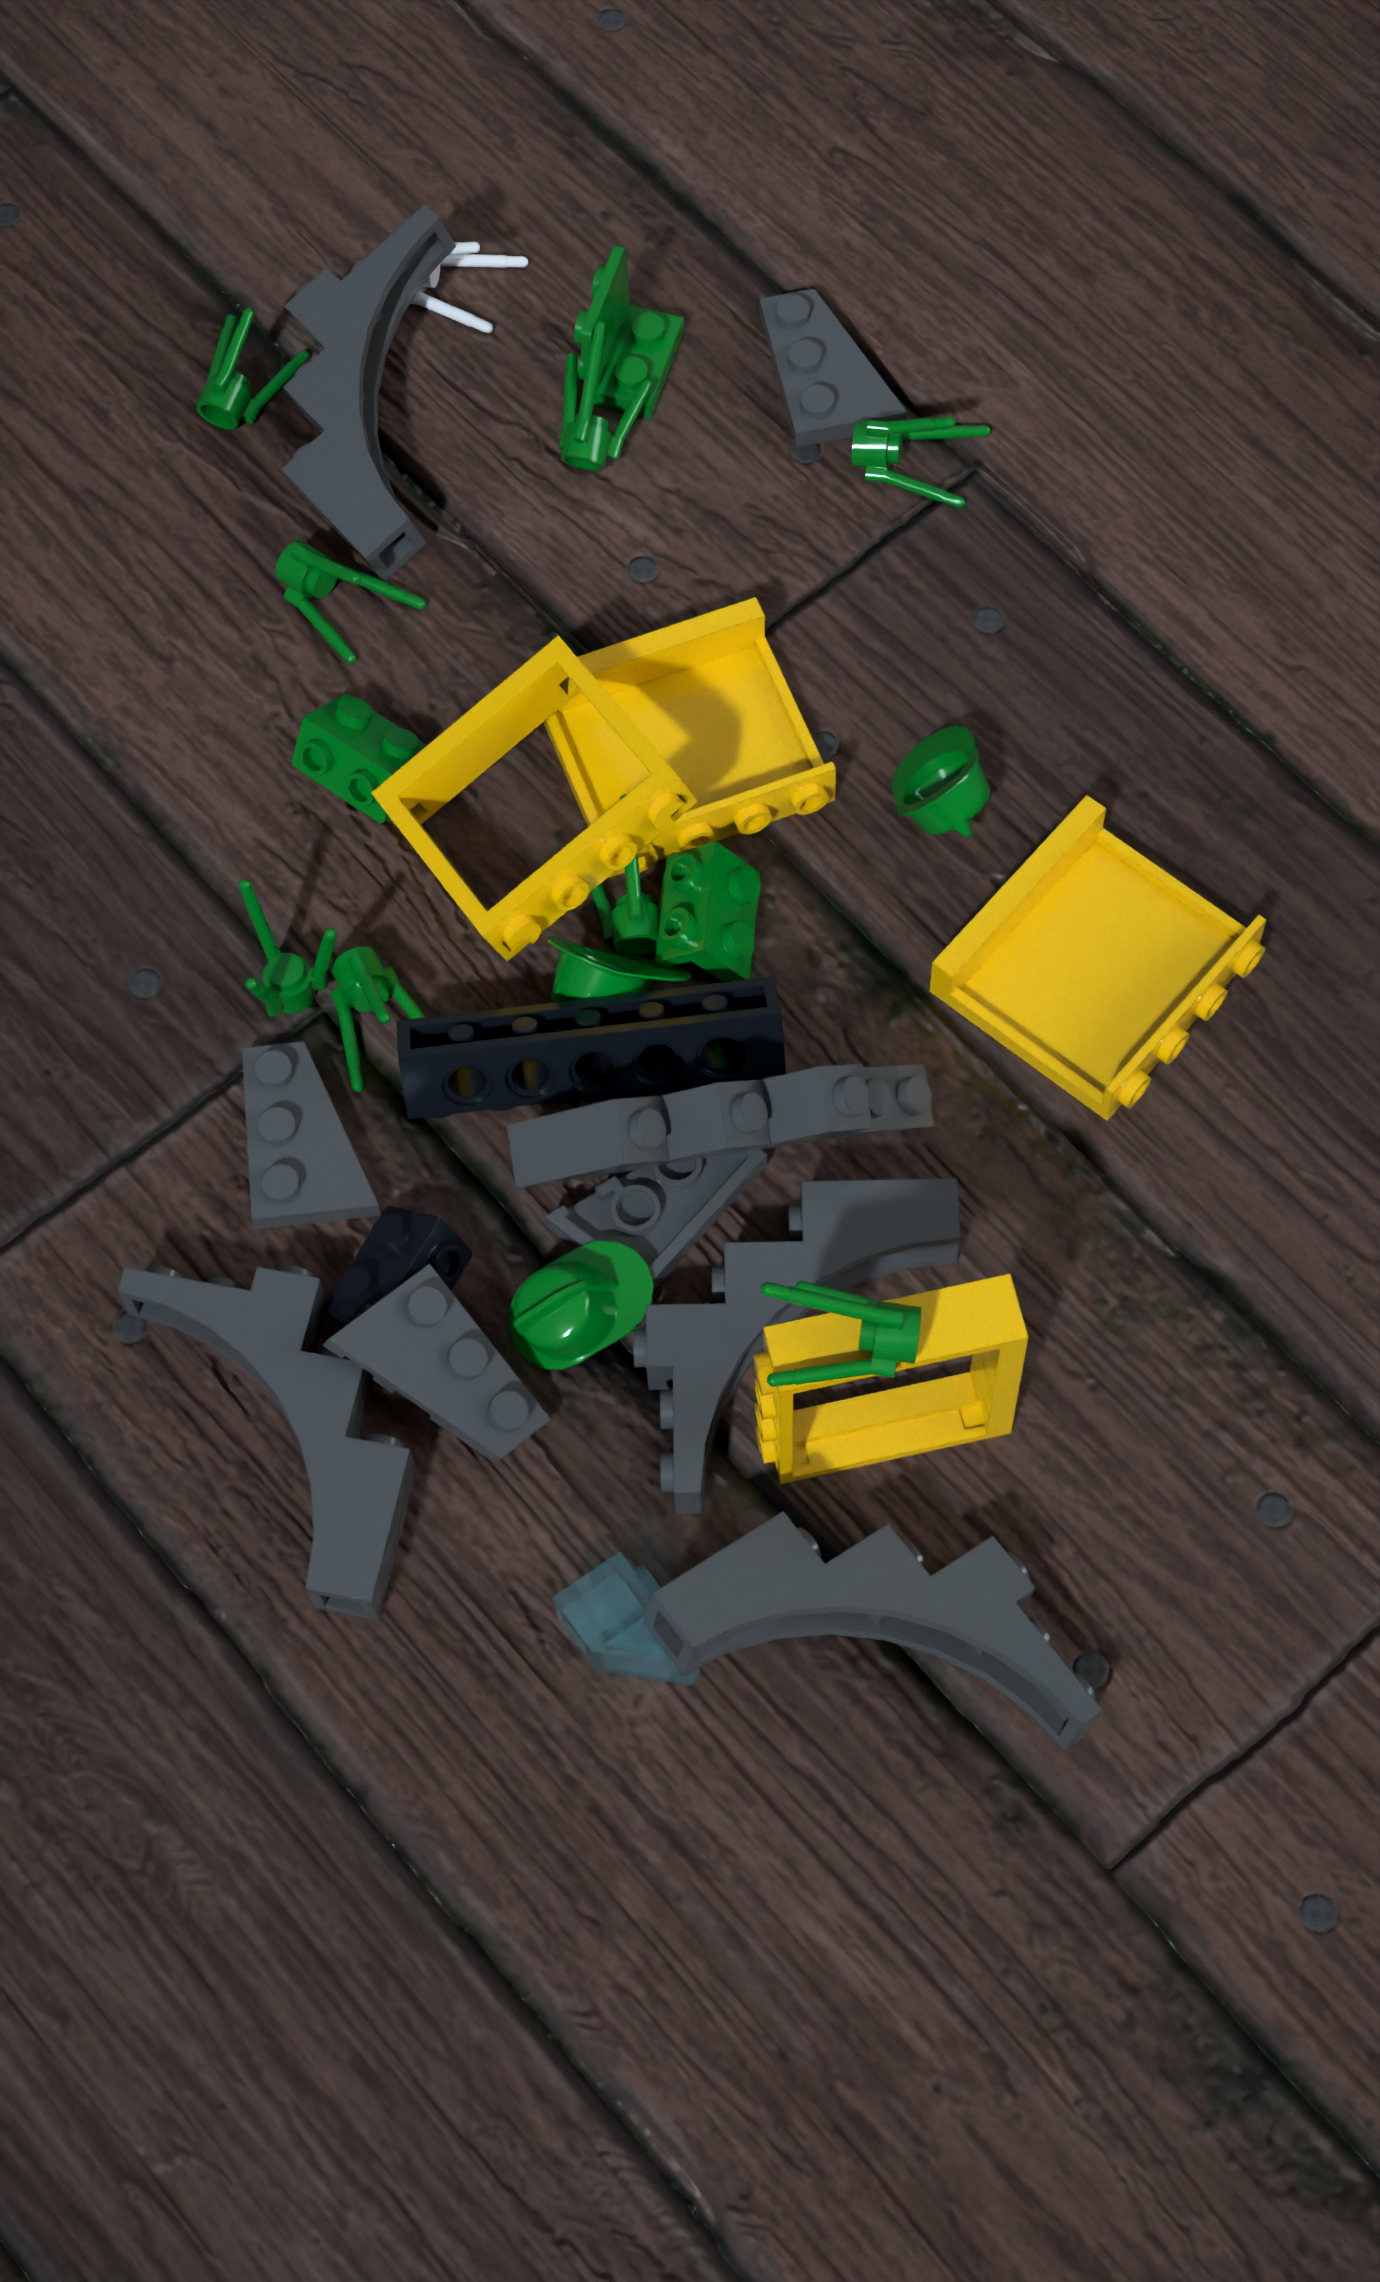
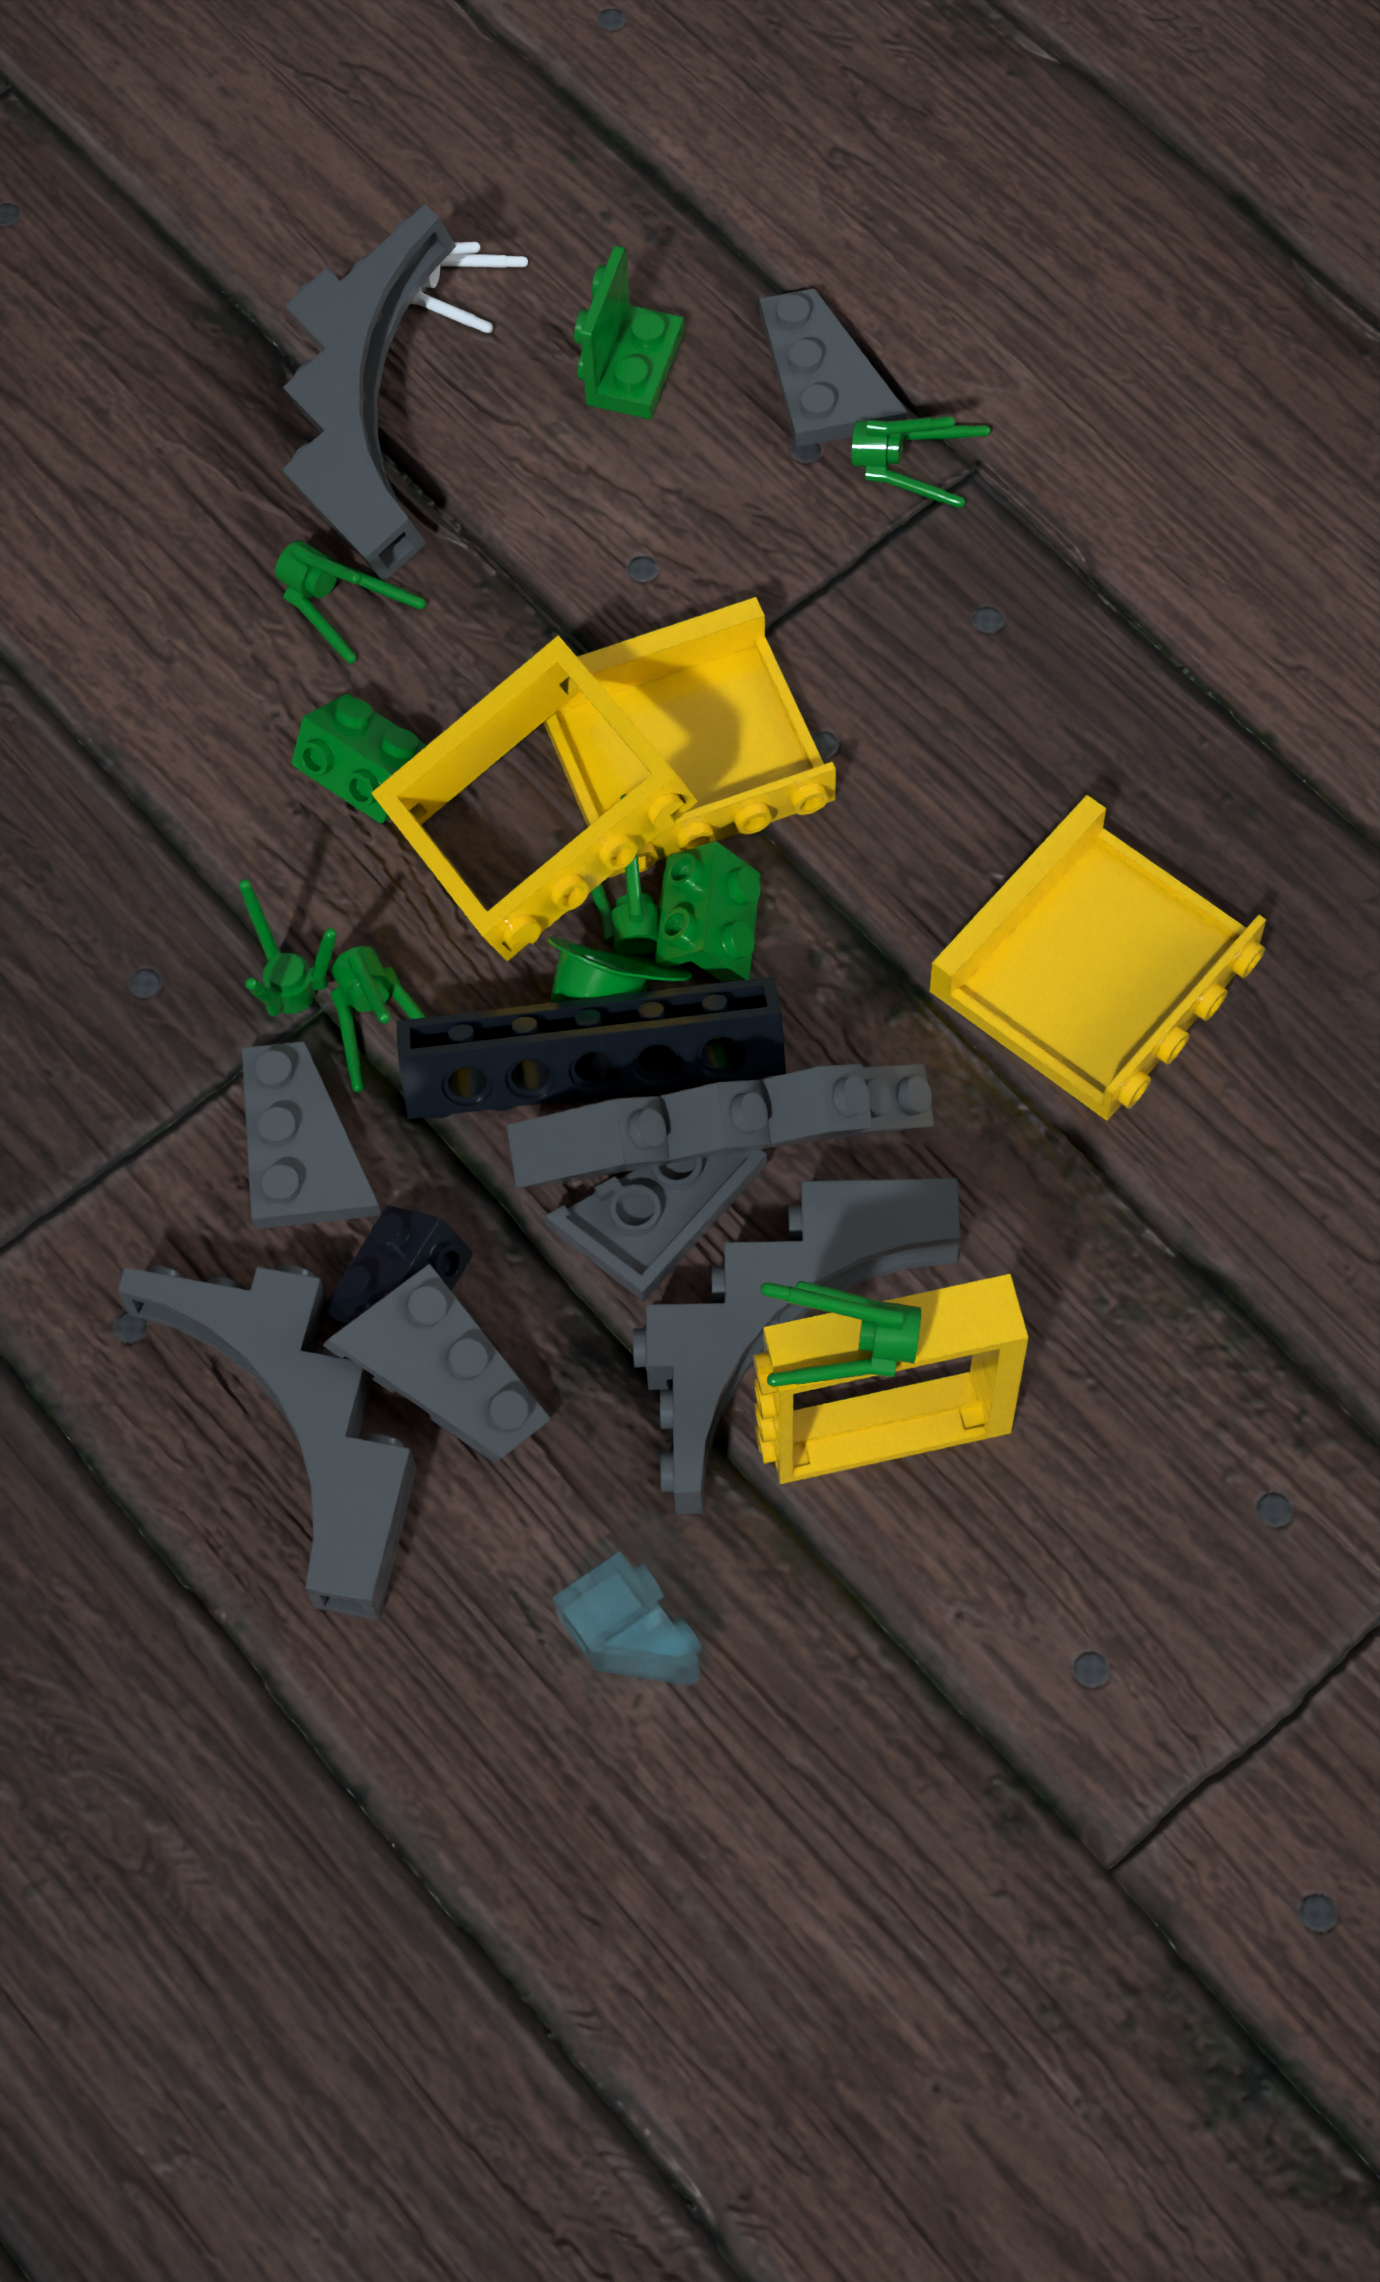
green plant [196,308,310,430] -> none
green piece [508,1241,654,1370] -> none
green plant [558,321,652,471] -> none
dark grey arch [642,1511,1103,1751] -> none
green piece [892,726,991,838] -> none

